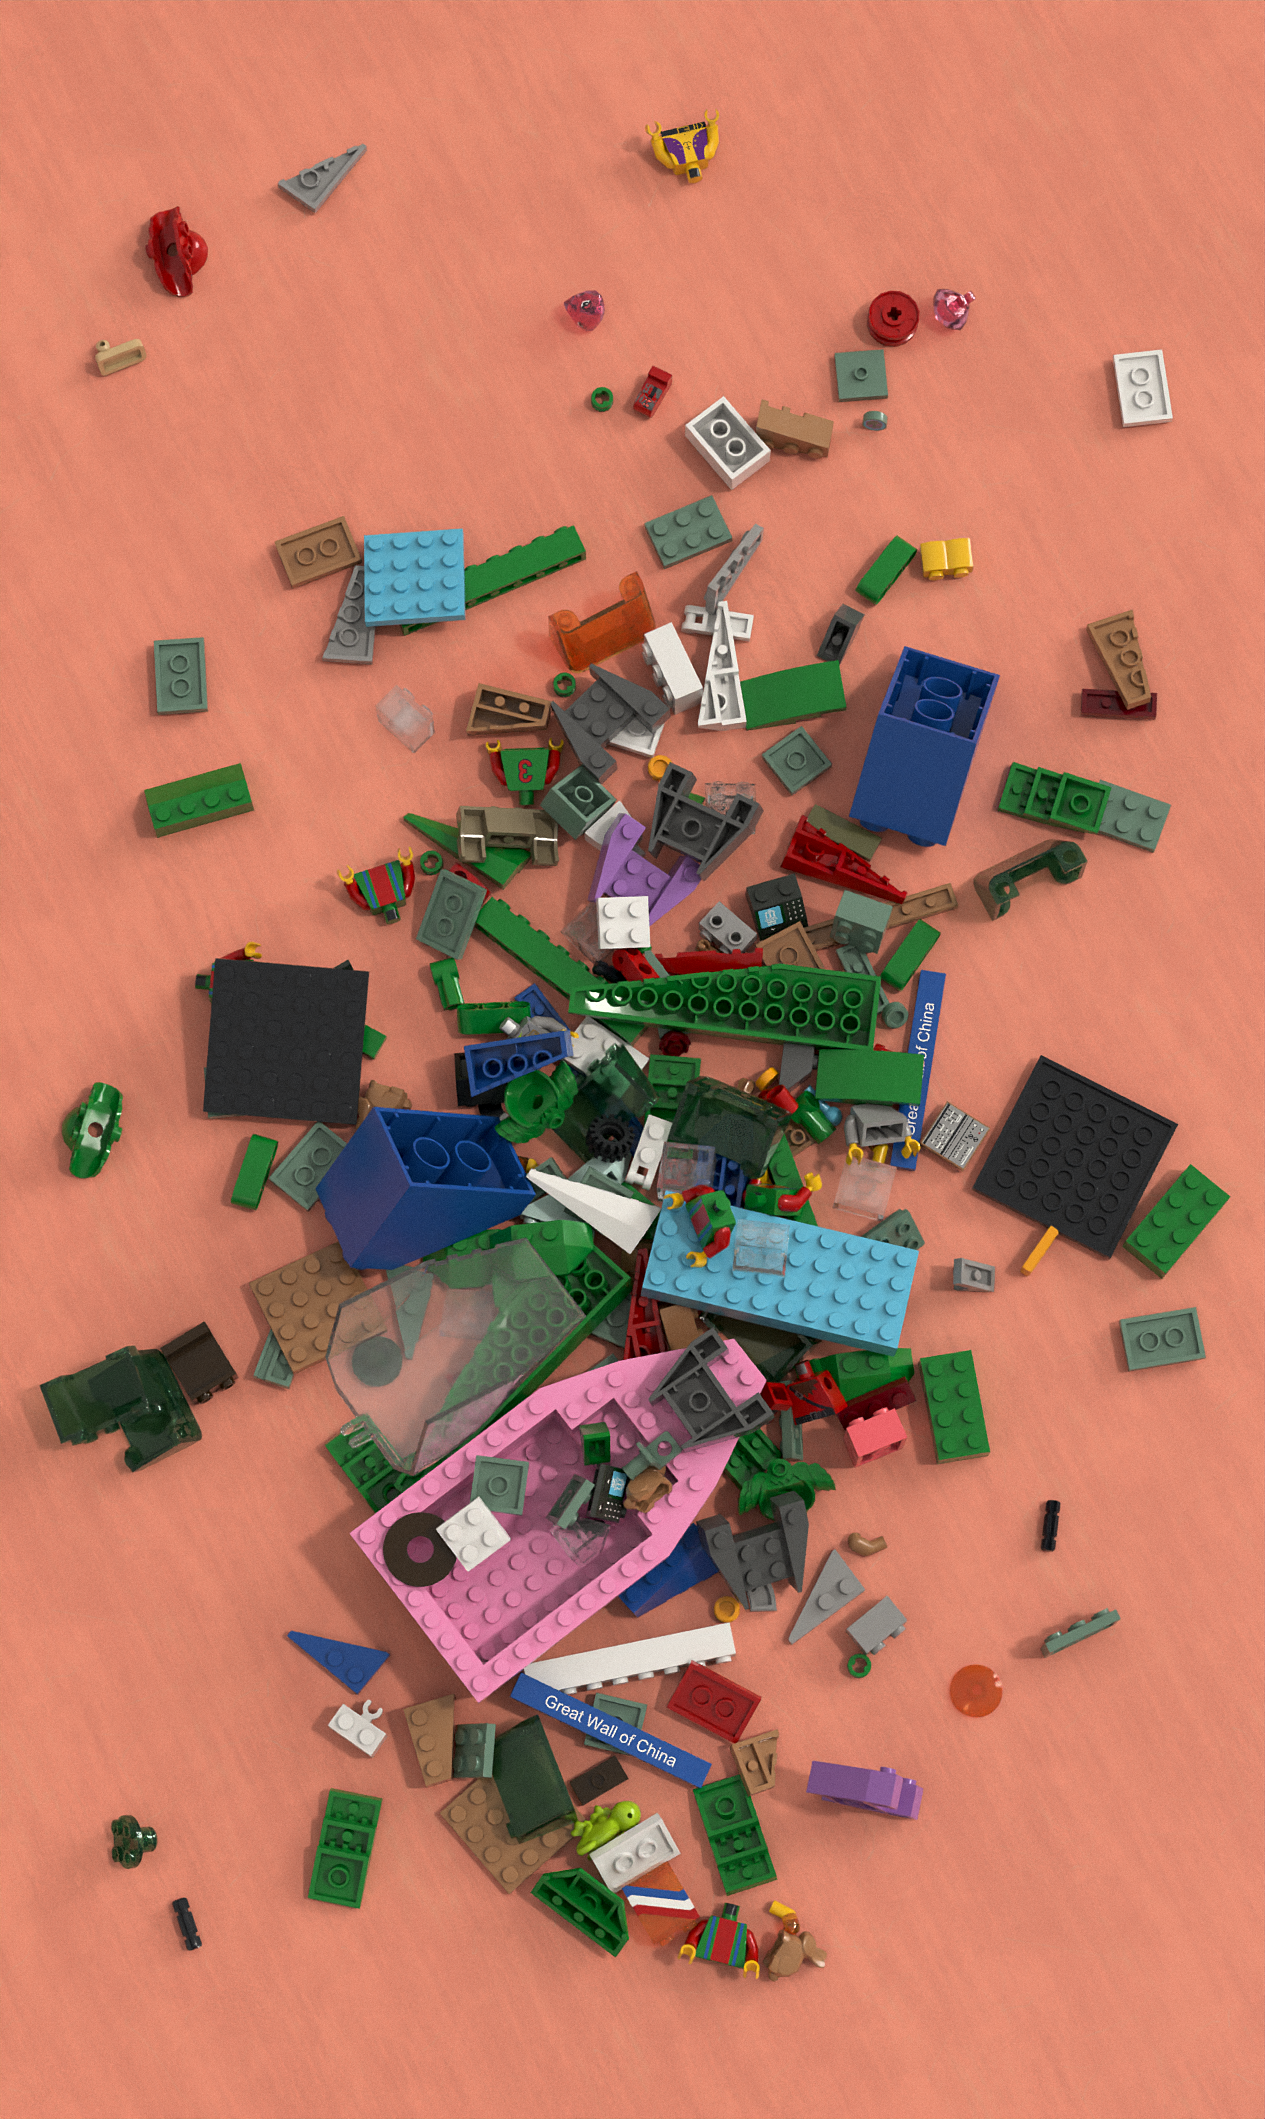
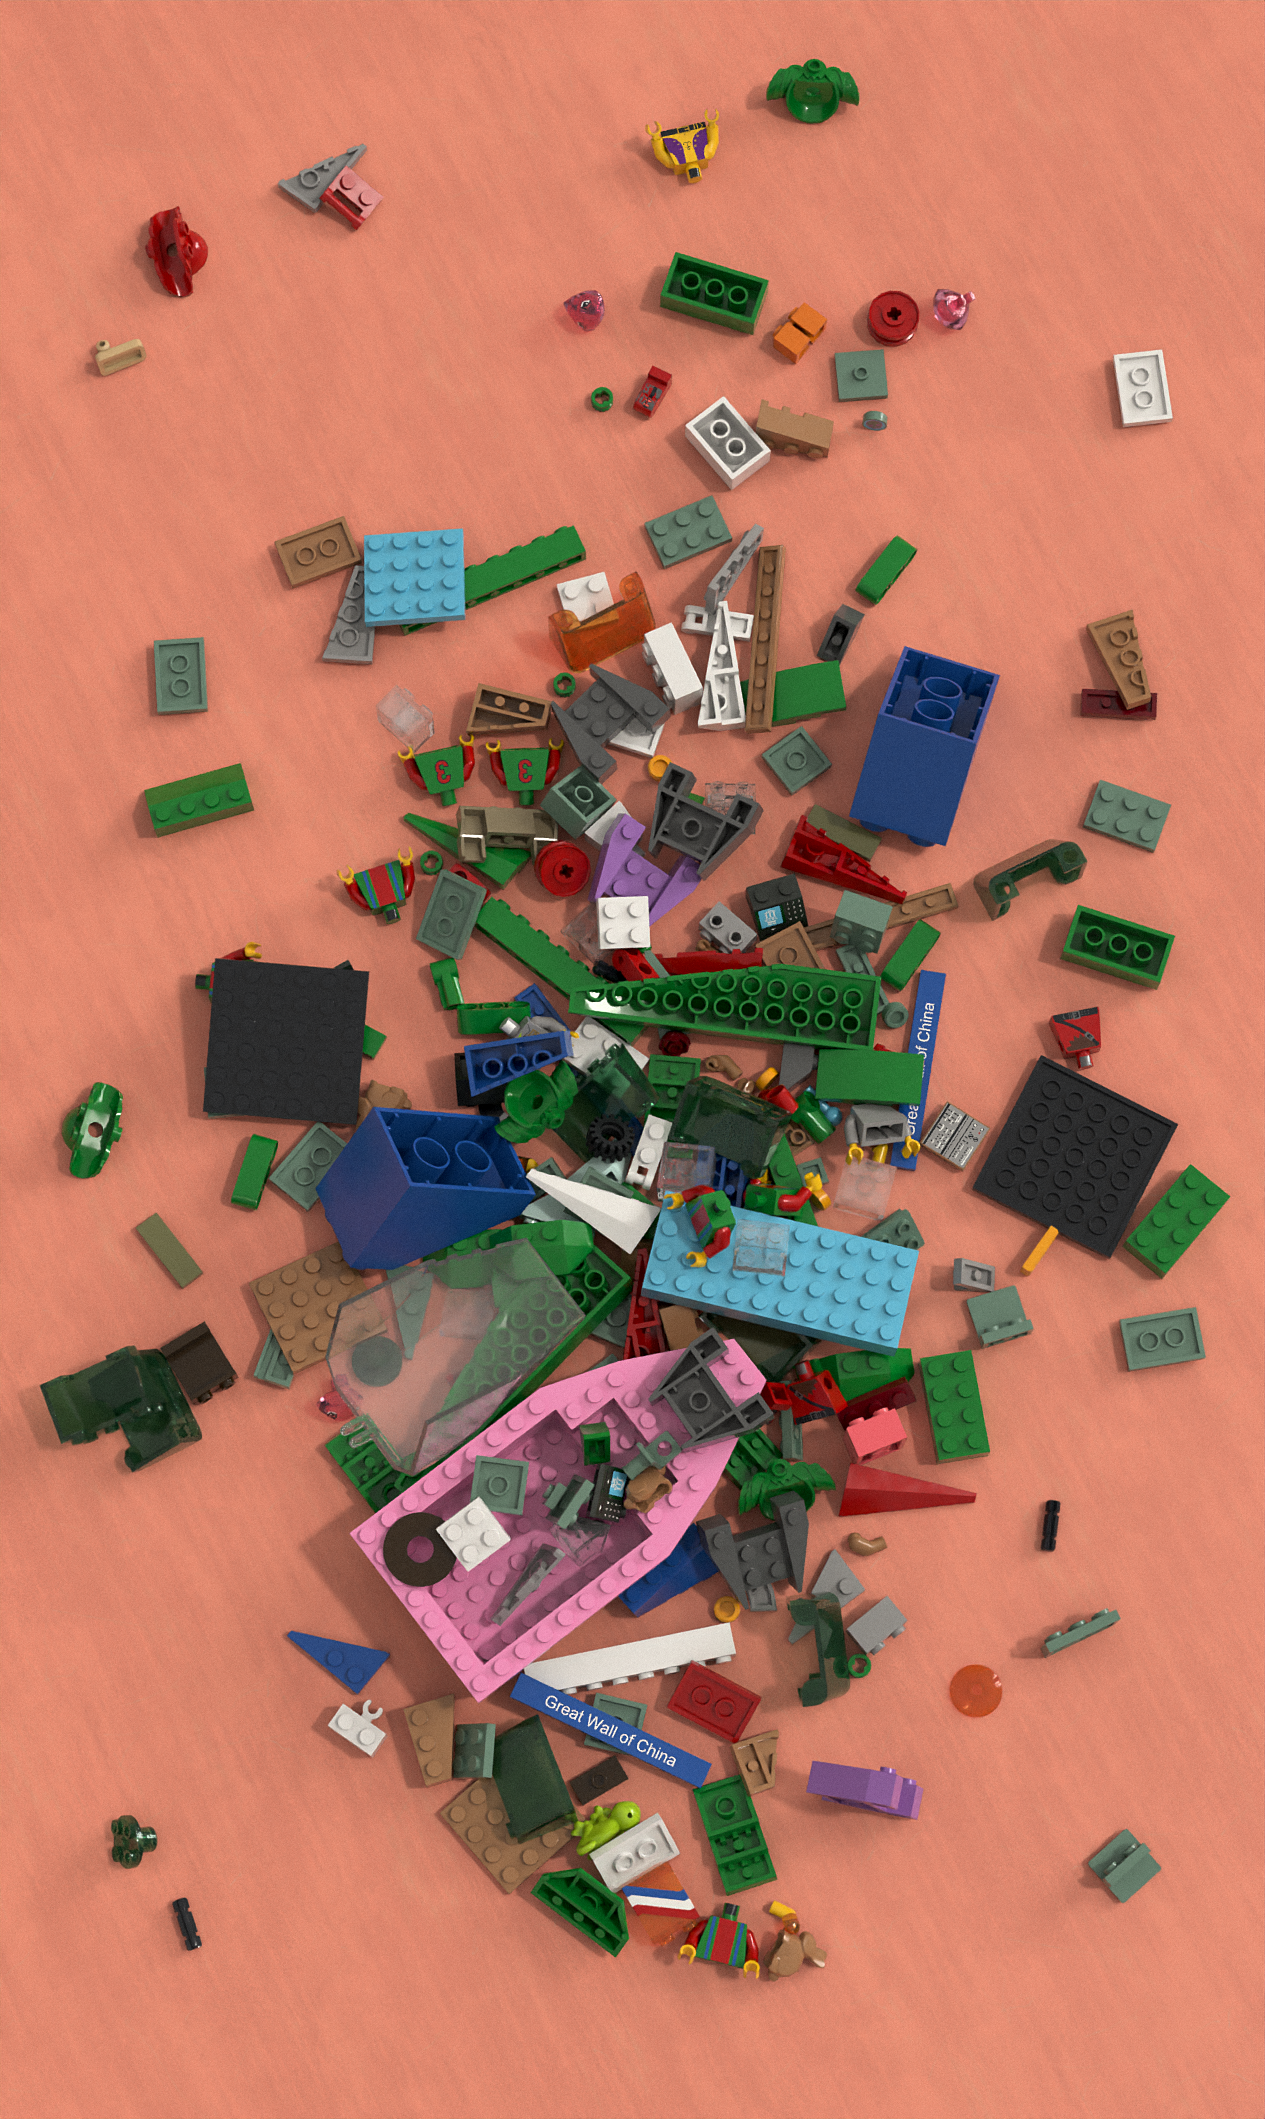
green slope [308,1788,383,1909] -> none
yellow brick [920,538,973,581] -> none
green slope [997,762,1112,835] -> none
none -> olive tile [136,1213,204,1289]
none -> clear pink piece [316,1374,363,1421]
none -> plate [319,165,383,230]
none -> torso [398,734,475,806]
none -> light grey wing [490,1543,566,1626]
none -> red wheel [534,840,591,897]
none -> sand green plate [542,1482,568,1510]
none -> white plate [557,572,618,633]
none -> green brick [660,252,769,335]
none -> medium nougat arm [705,1055,743,1080]
none -> medium nougat tile [745,545,786,734]
none -> green piece [766,59,860,124]
none -> orange piece [773,302,827,364]
none -> clear green windscreen [786,1592,850,1707]
none -> sand green plate [796,1157,829,1187]
none -> light orange tile [810,1189,831,1211]
none -> red wedge [839,1463,977,1517]
none -> sand green bracket [966,1285,1034,1349]
none -> red torso [1049,1007,1101,1070]
none -> green brick [1060,905,1175,990]
none -> sand green bracket [1088,1829,1161,1903]

